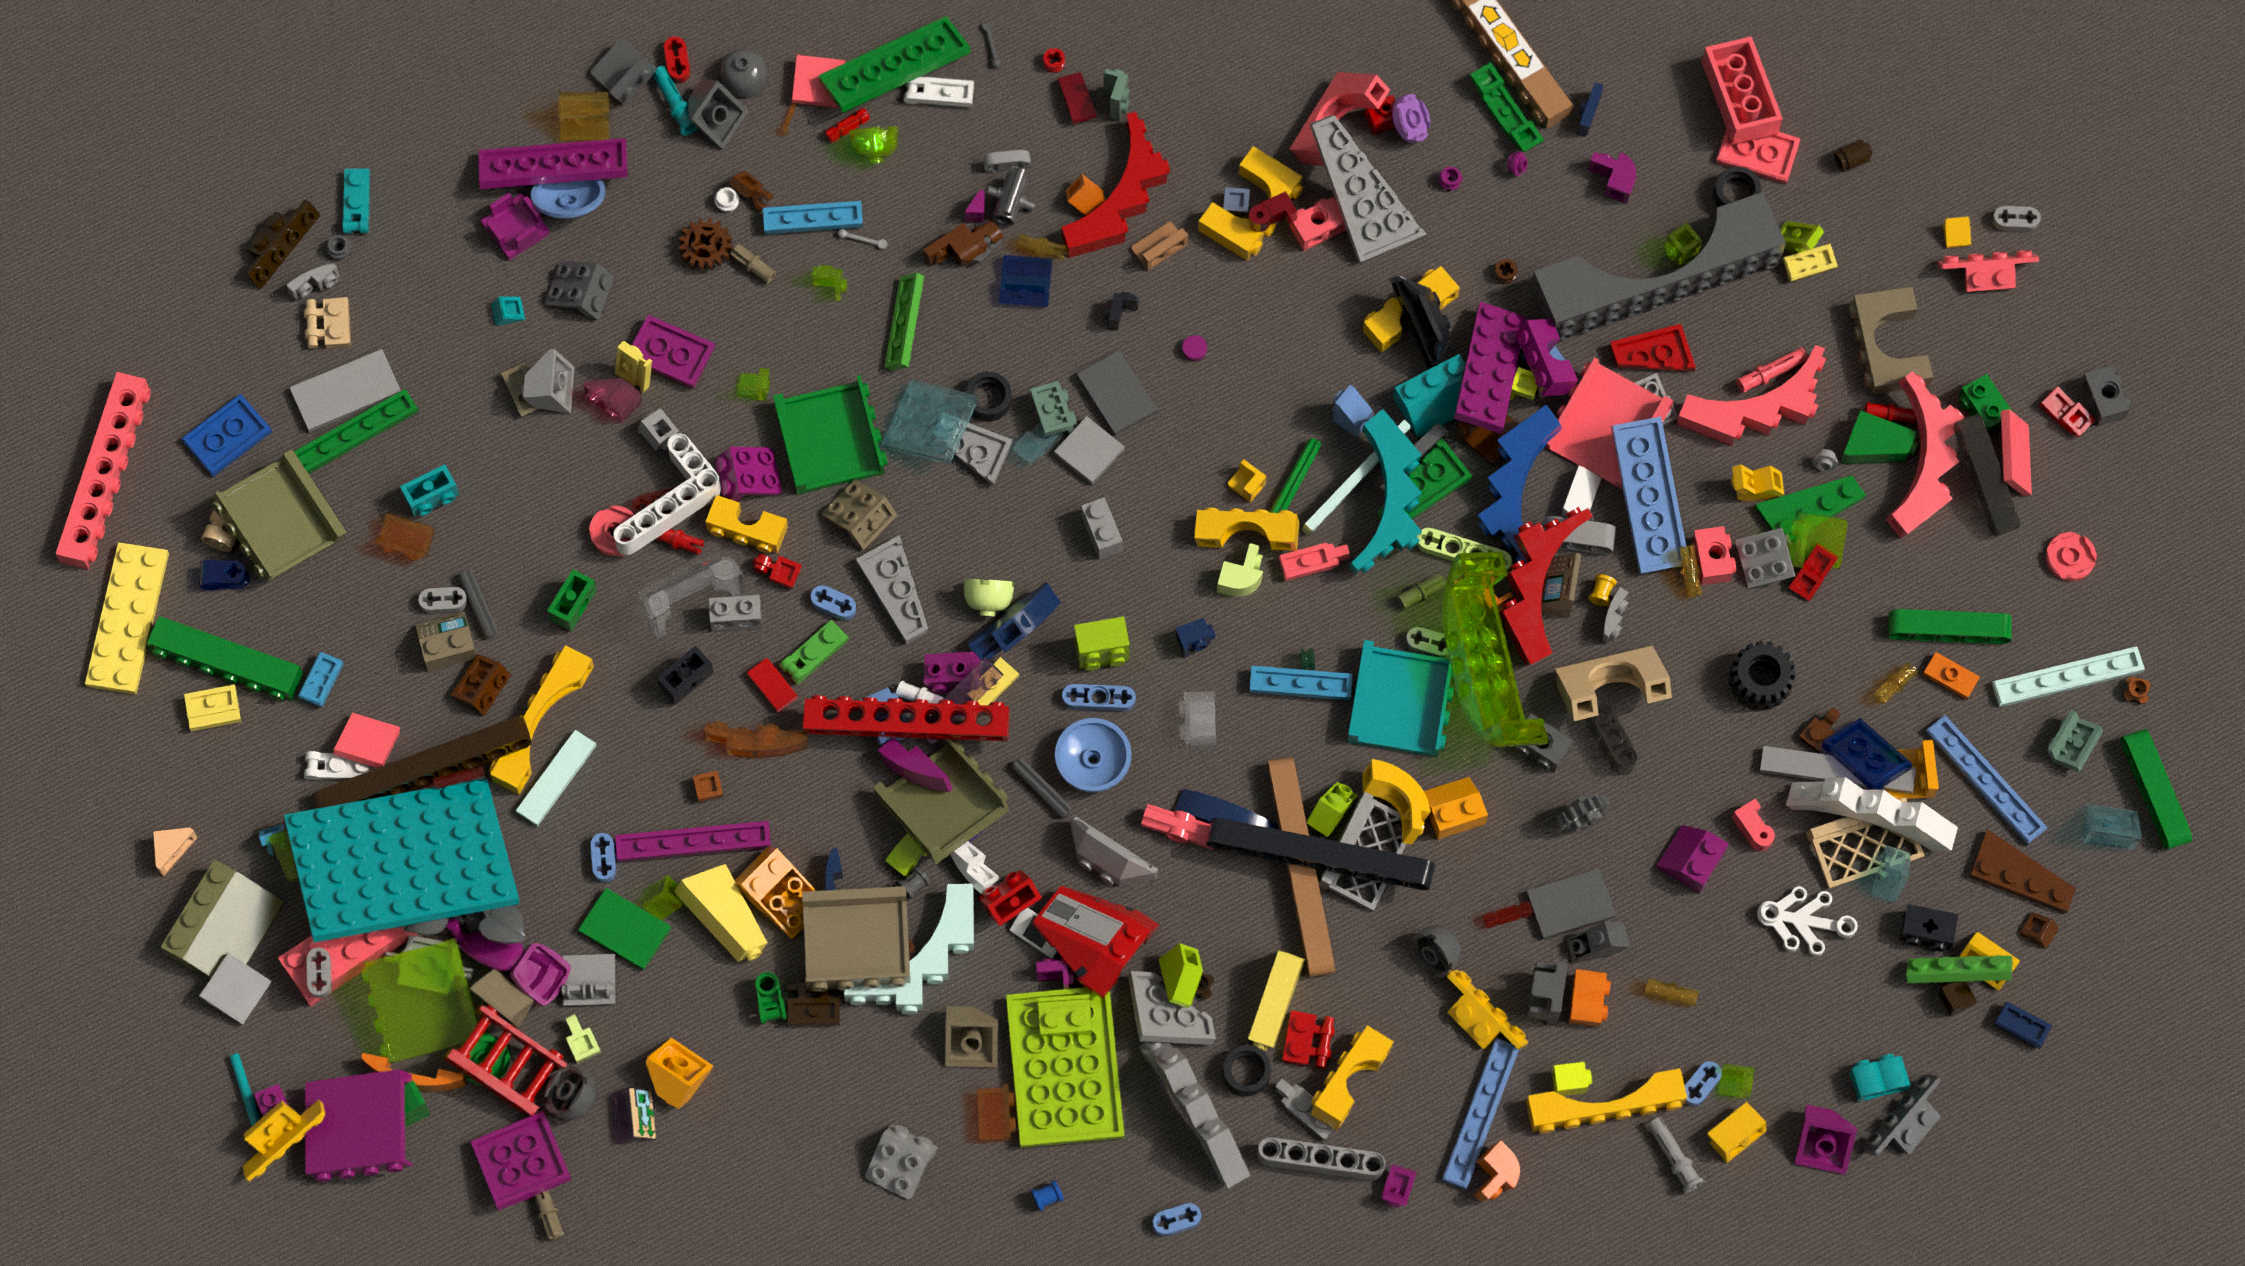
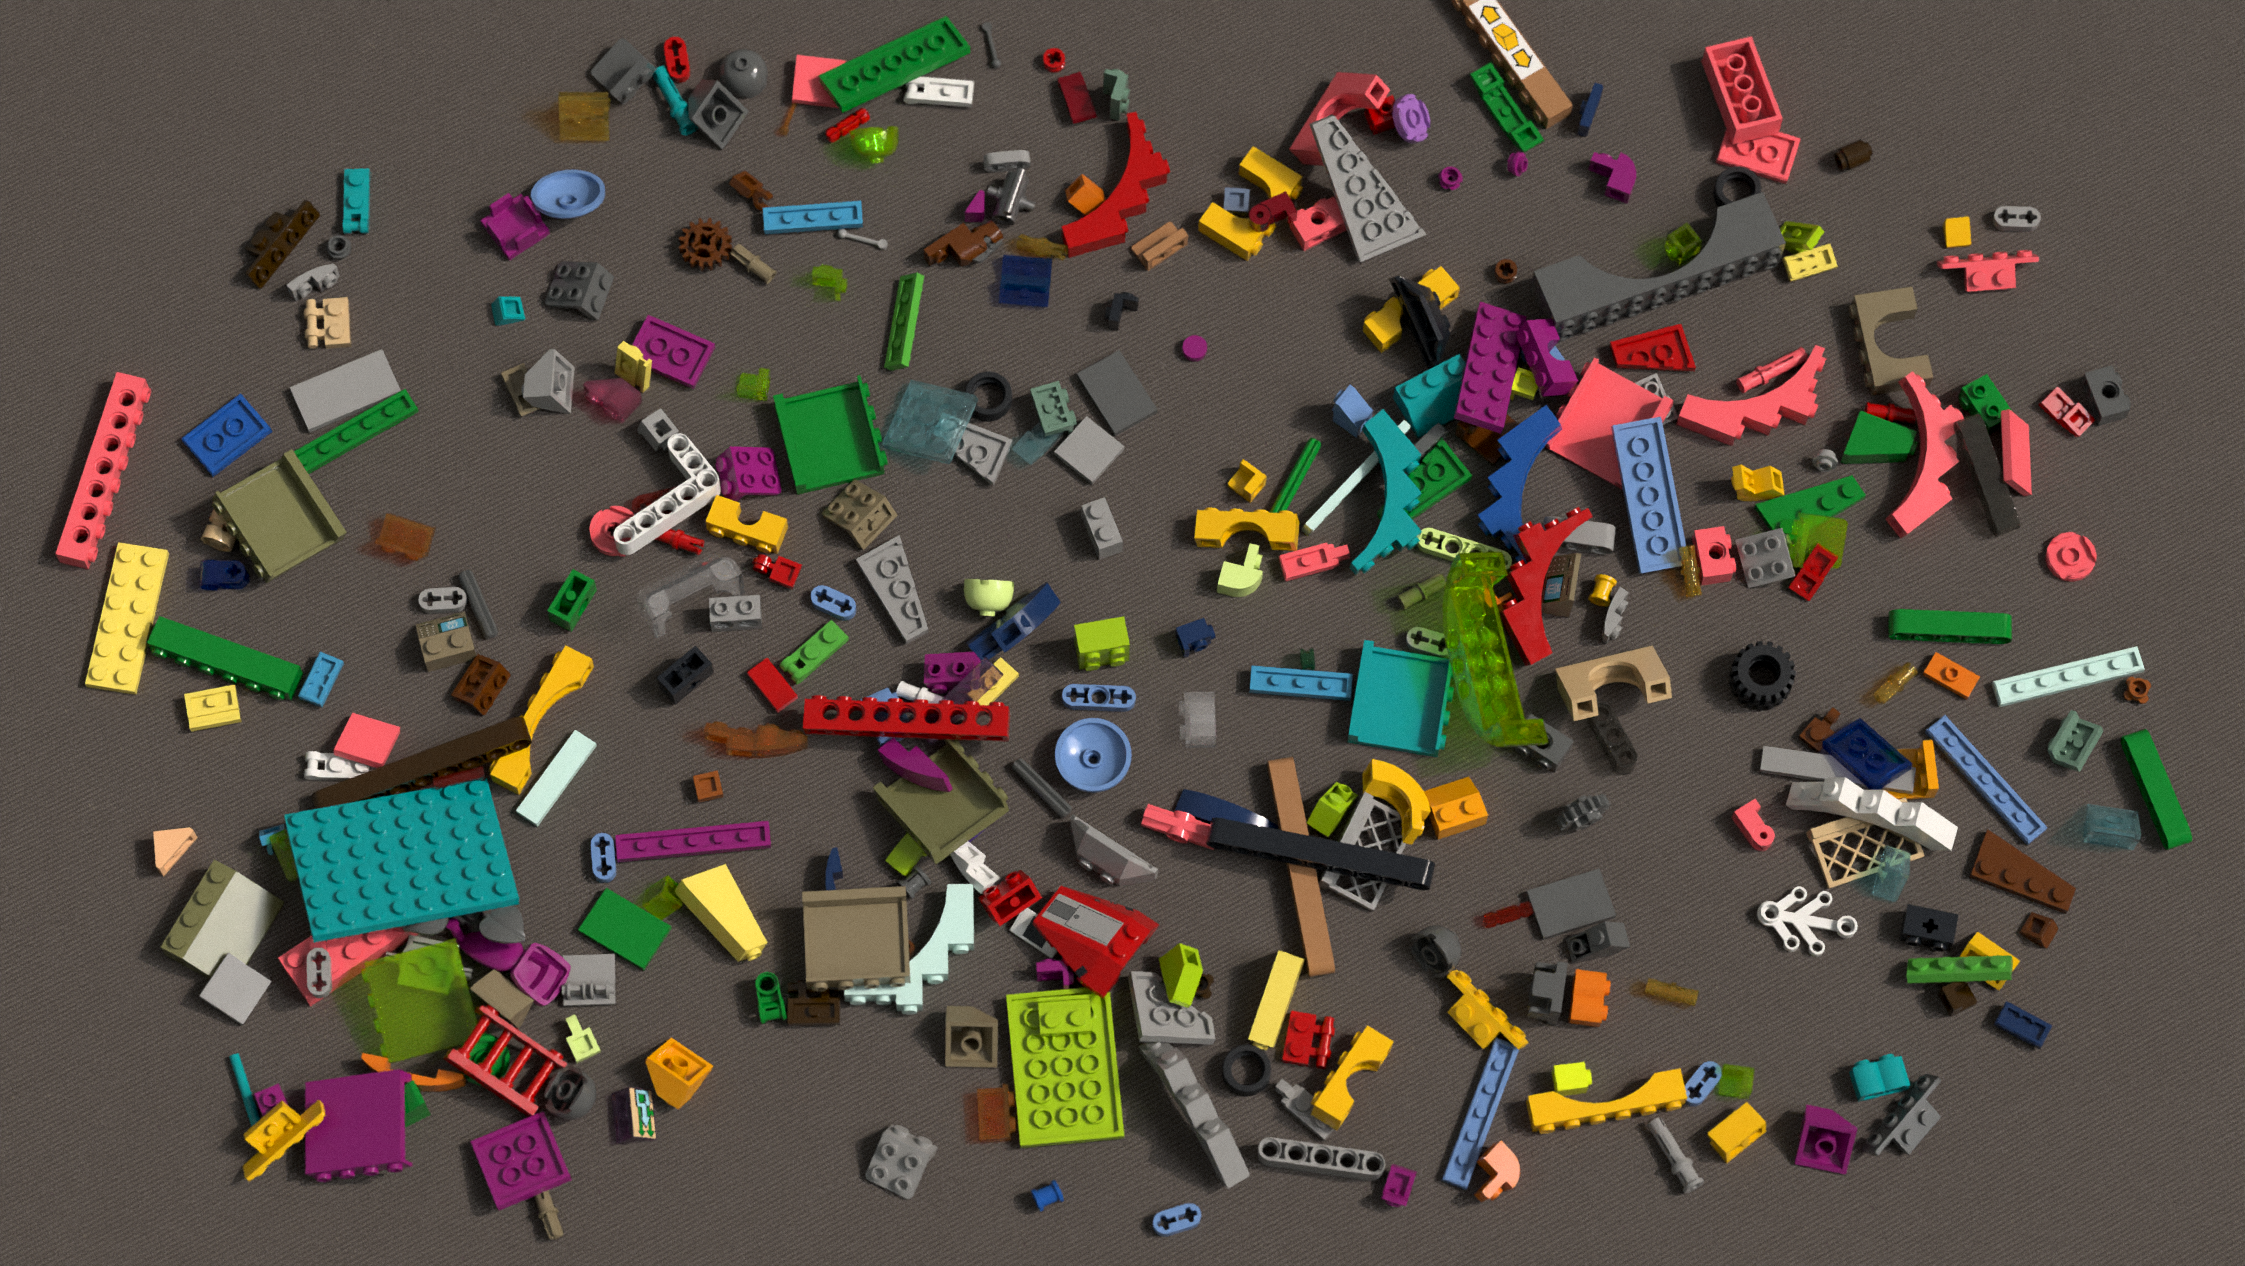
teal brick [400,464,459,518] -> none
magenta plate [479,138,628,189] -> none
white plate [715,188,739,212] -> none
light orange slope [734,847,816,939] -> none
white slope [1562,466,1601,517] -> none
magenta slope [1656,825,1729,894] -> none

